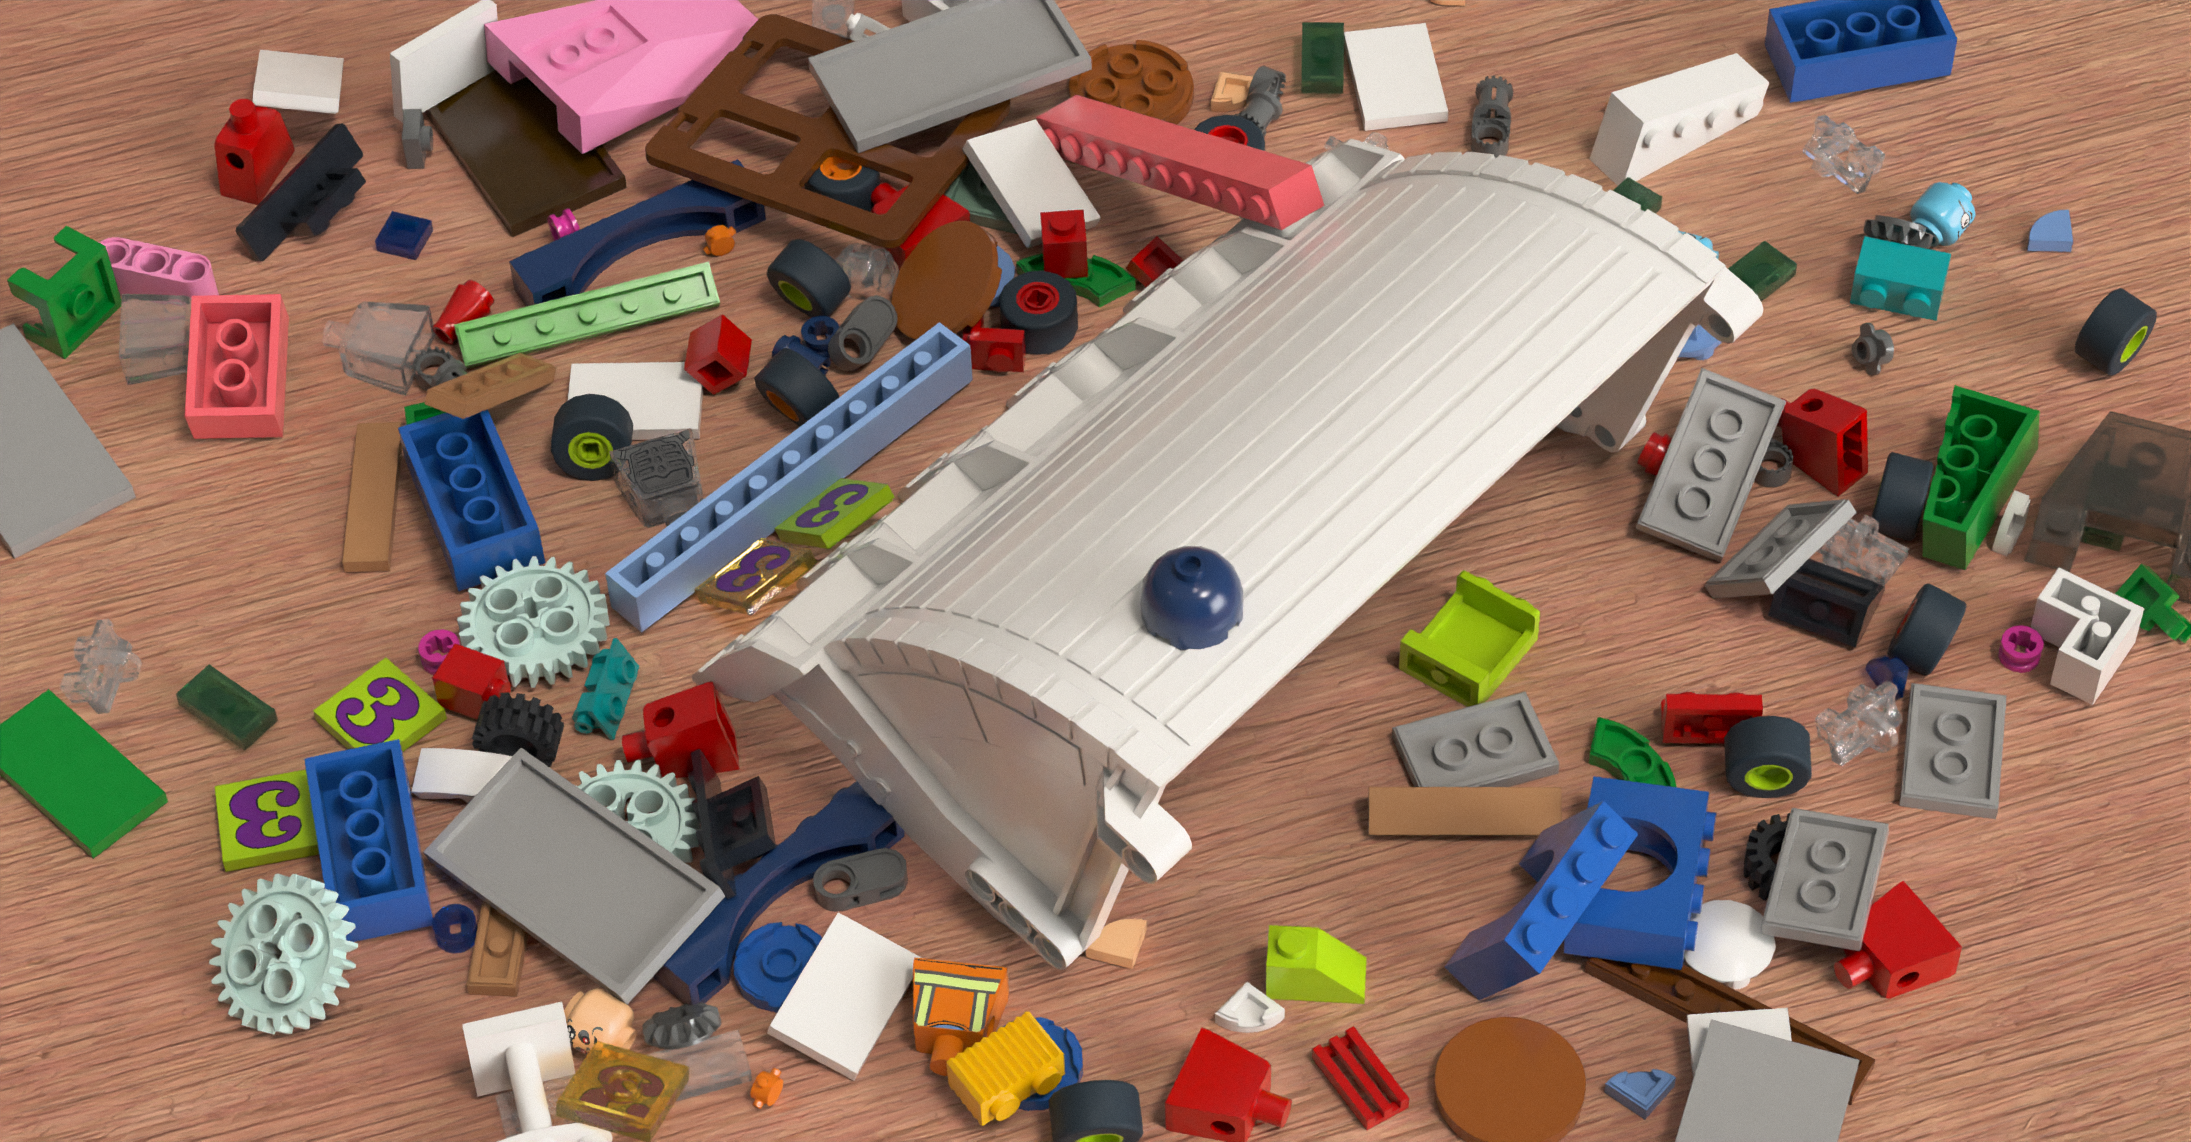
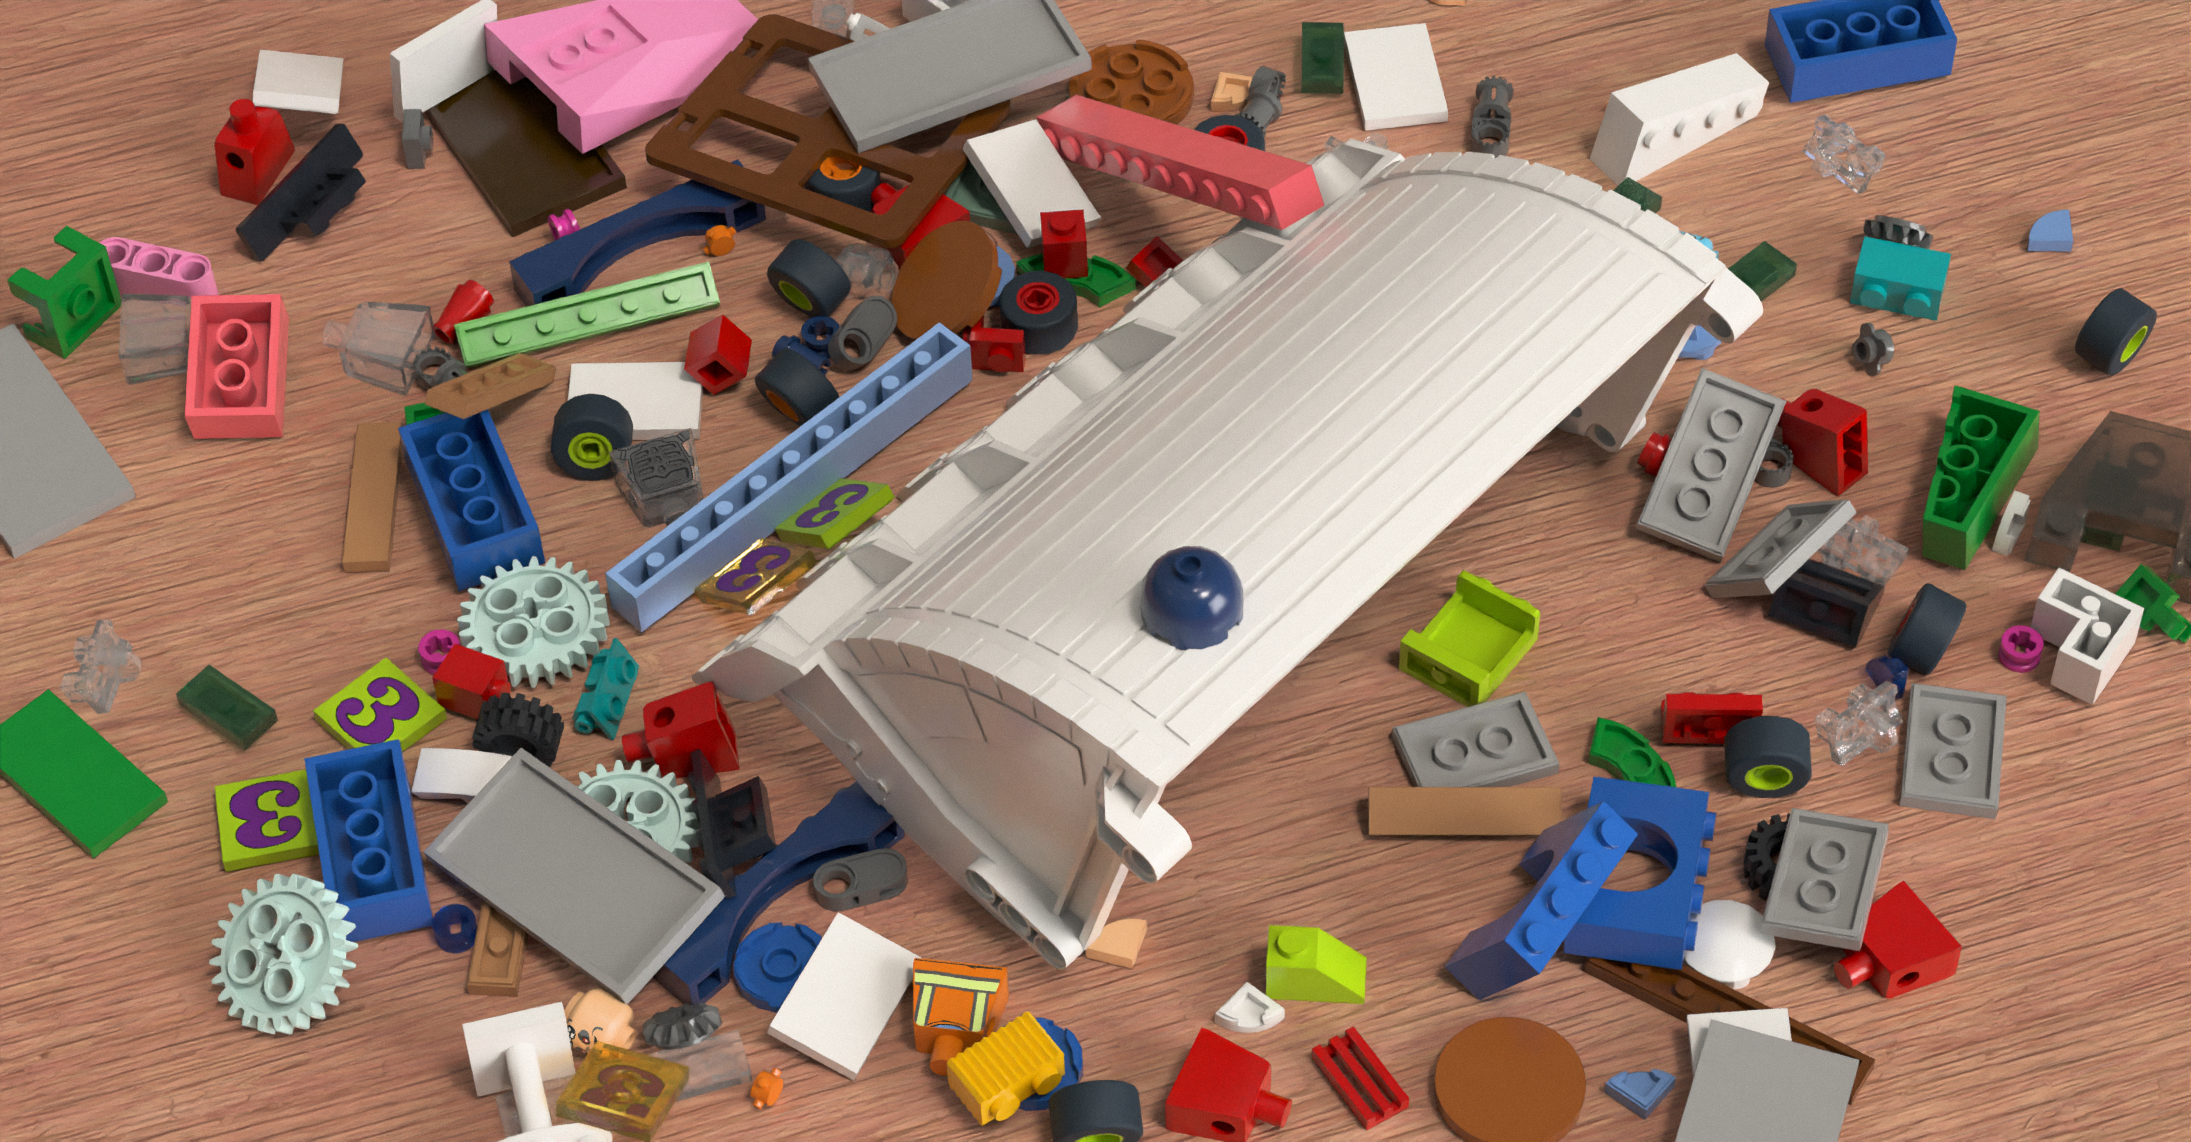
clear blue tile [375,211,433,260] -> none
black wheel [1869,452,1933,541] -> none
medium azure head [1910,182,1976,247] -> none

